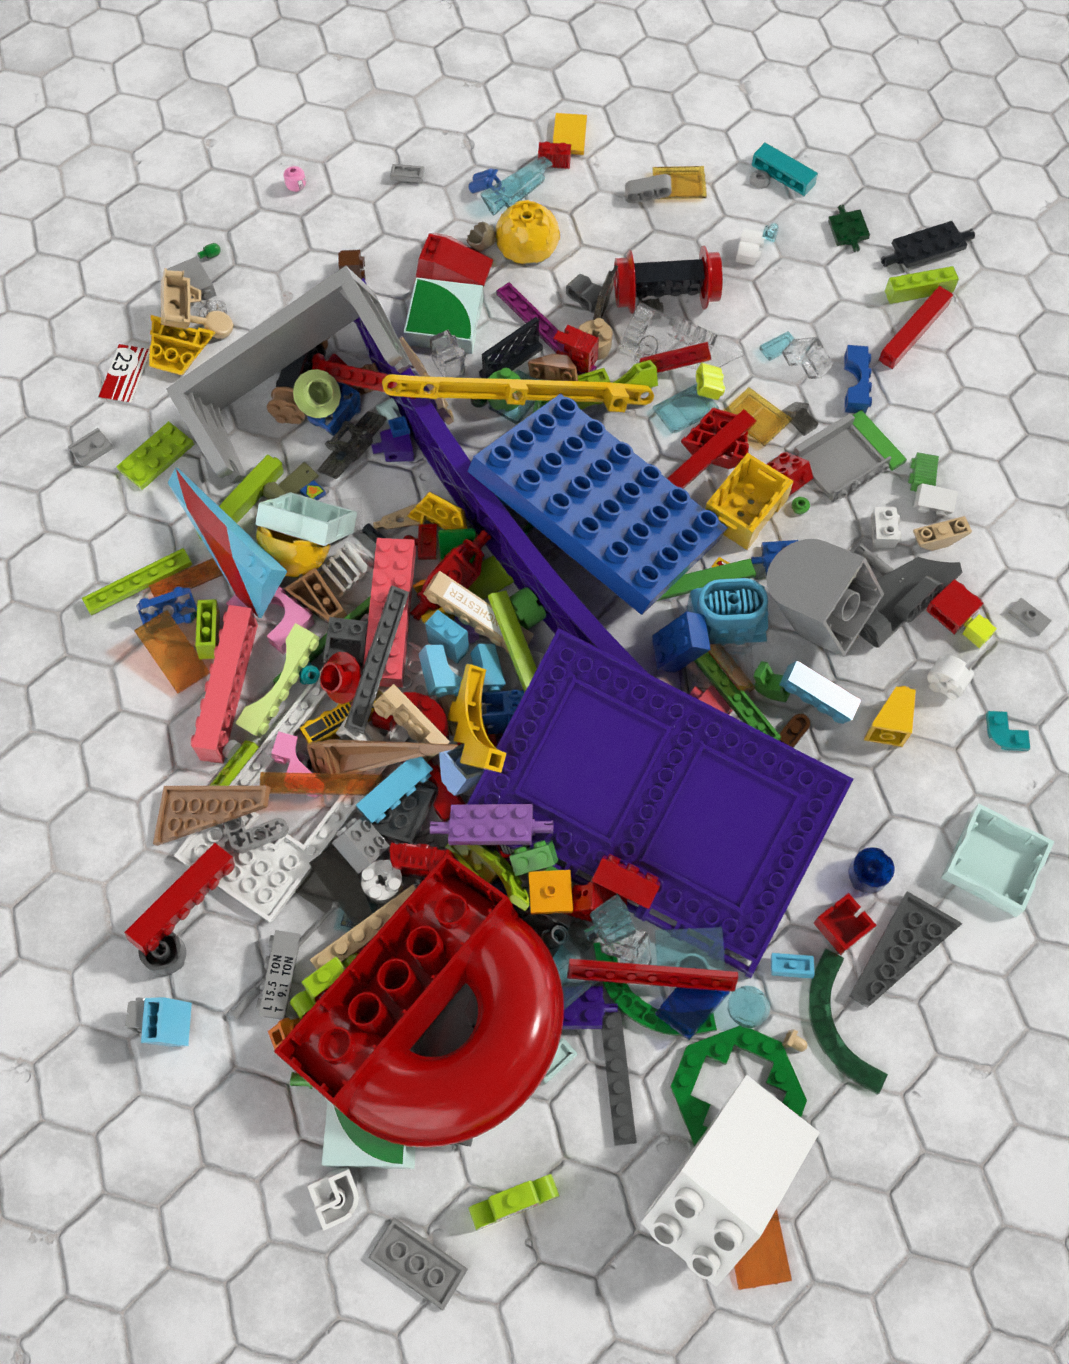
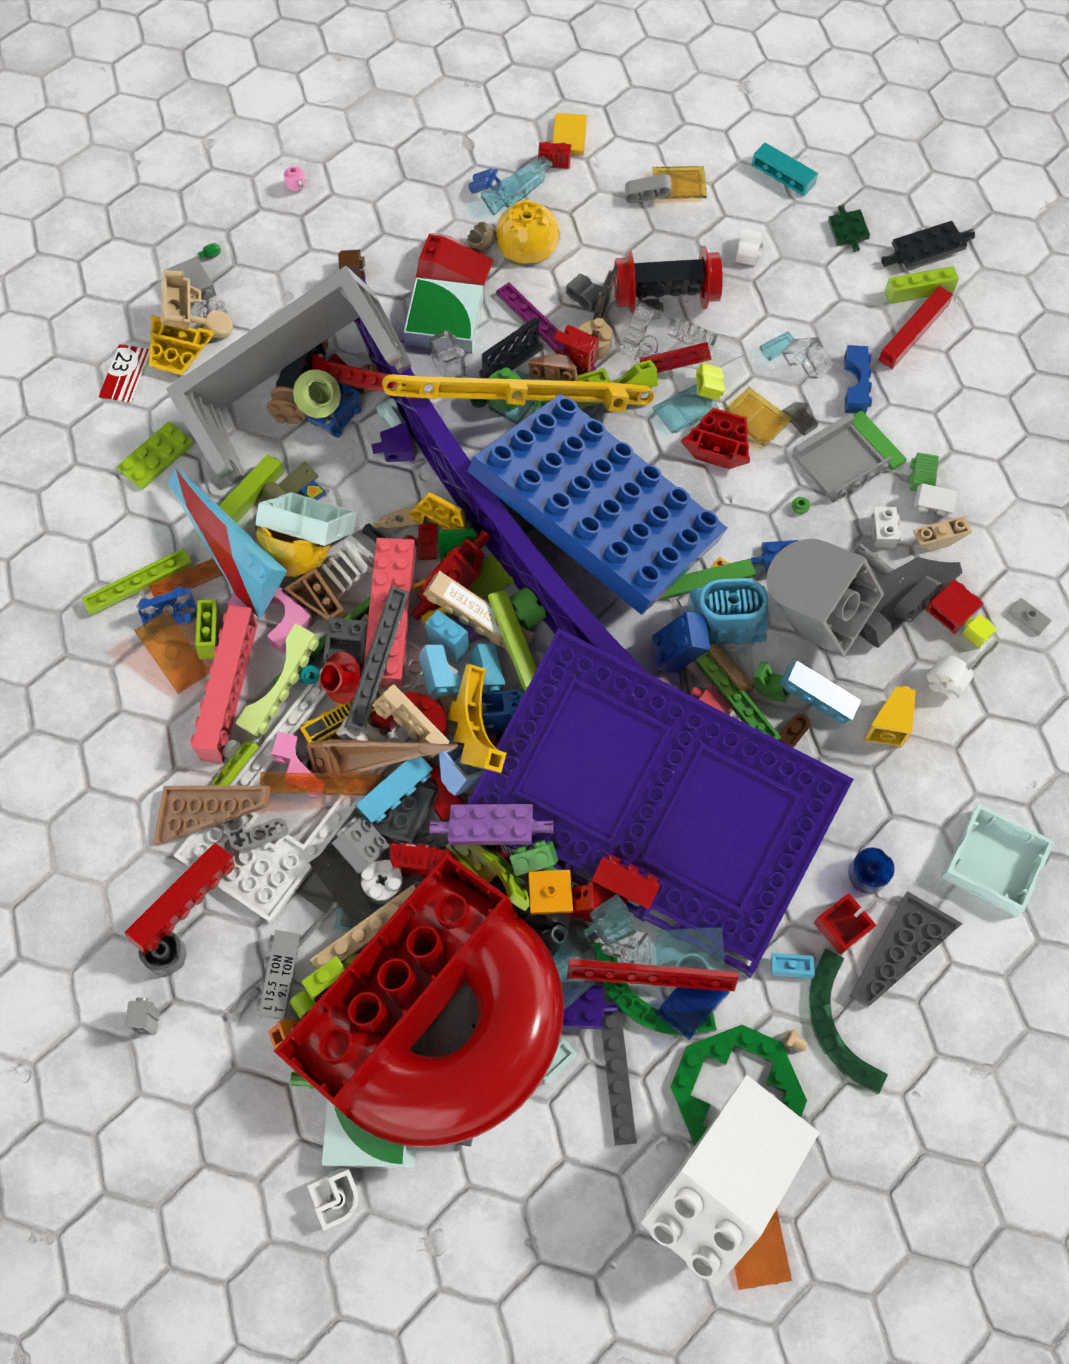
light grey plate [68,428,113,467] -> none
medium azure brick [141,997,192,1047] -> none
clear smoke piece [317,411,387,479] -> none
light grey tile [368,1217,468,1311] -> none
blue tile [388,415,410,438] -> none
light grey plate [390,164,425,183] -> none
tan plate [399,336,454,425] -> none
lime brick [468,1174,560,1231] -> none
red tile [667,409,757,489] -> none
yellow container [705,453,793,550] -> none
clear light blue tile [727,986,770,1028] -> none
light grey piece [750,170,770,188] -> none
red bracket [760,452,814,496] -> none
clear light blue piece [762,223,779,242] -> none
teal plate [986,711,1031,751] -> none

